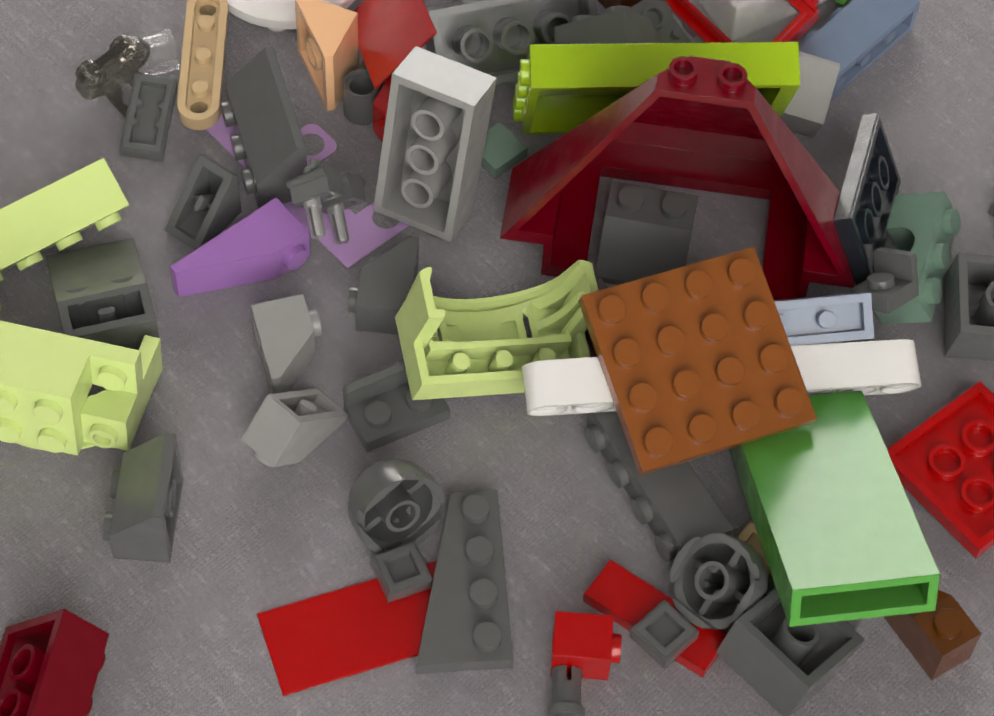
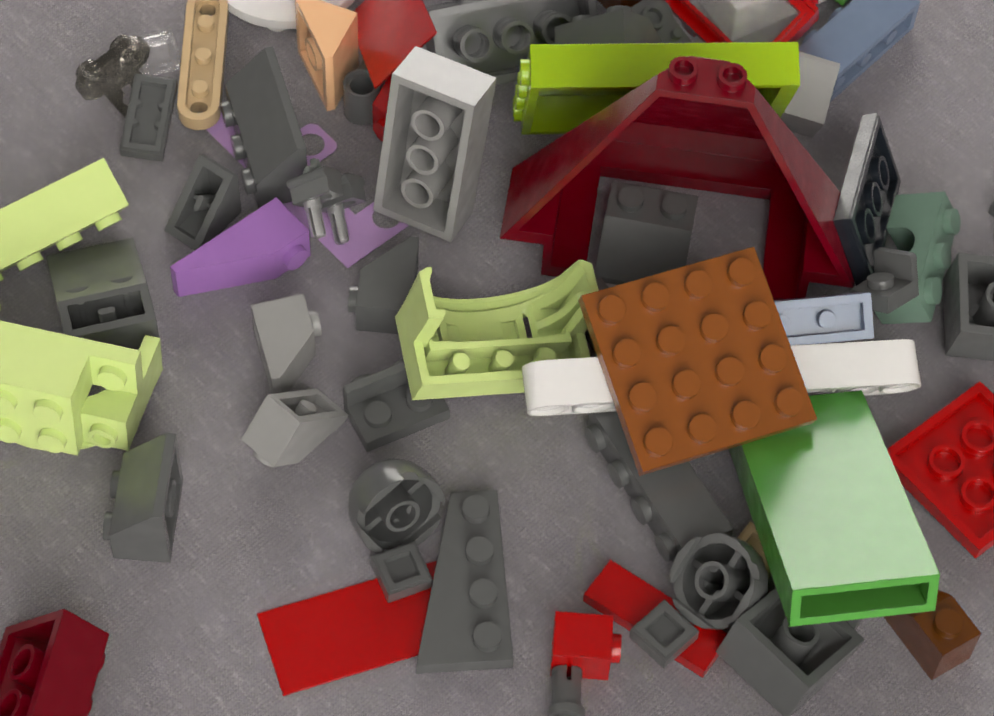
sand green tile [481,122,528,178] -> none

